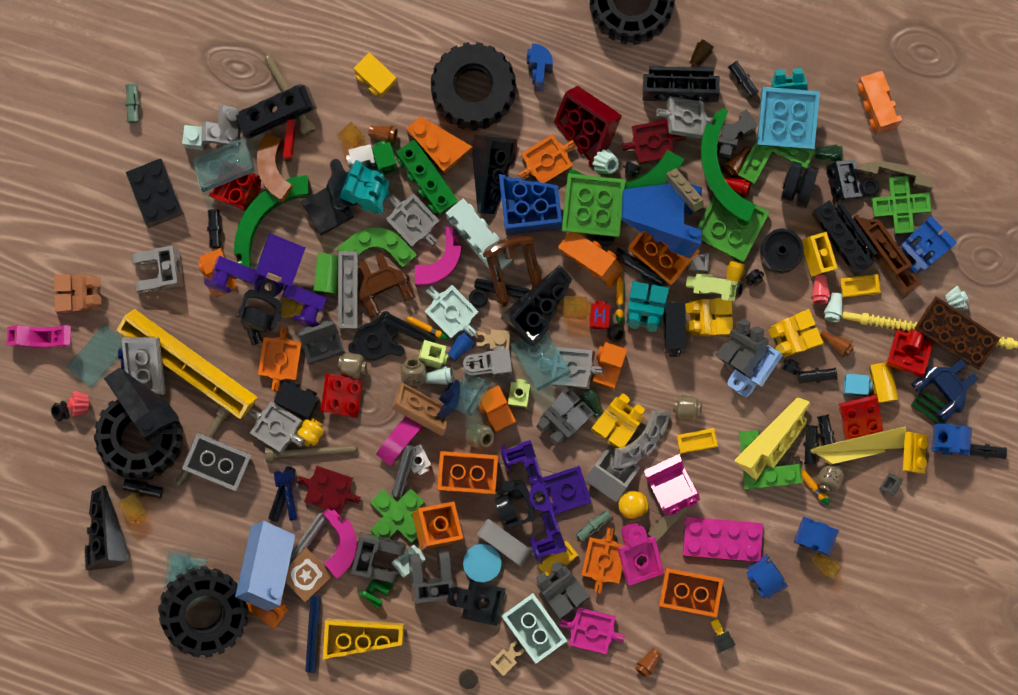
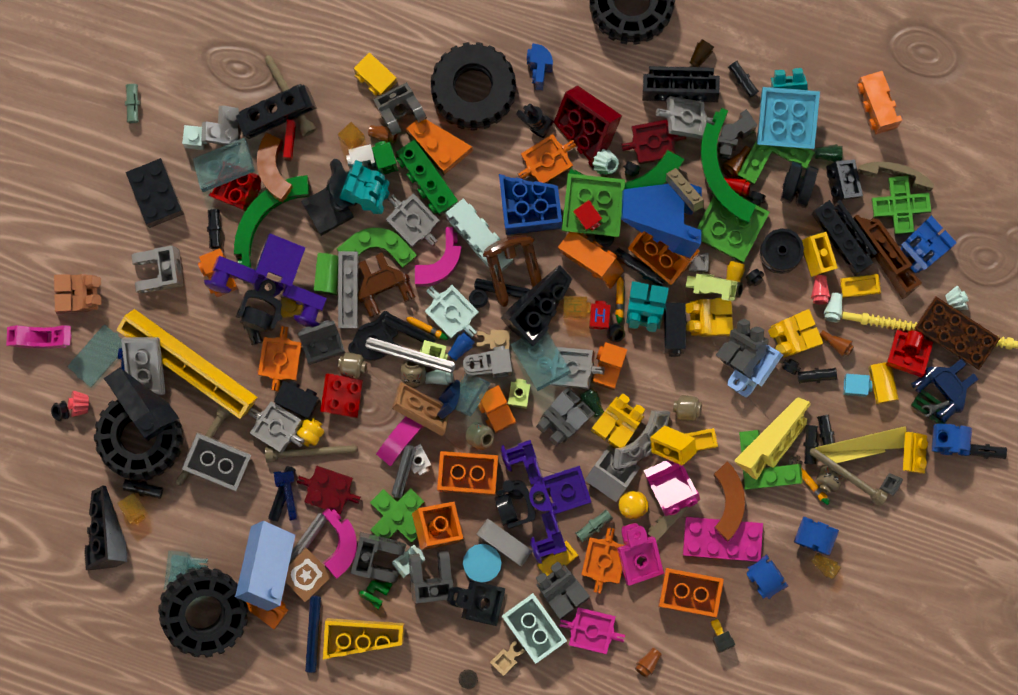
black wedge [472,135,517,214] -> none
red plate [839,395,883,440] -> none
black plate [861,178,879,197] -> none
none -> axle [365,337,455,373]
none -> dark grey brick [373,82,427,135]
none -> black piece [516,104,554,138]
none -> red brick [573,200,602,231]
none -> yellow brick [650,425,696,466]
none -> dark orange tile [713,461,745,542]
none -> black plate [748,191,766,206]
none -> dark tan piece [810,448,888,506]
none -> dark grey hand [922,400,950,417]

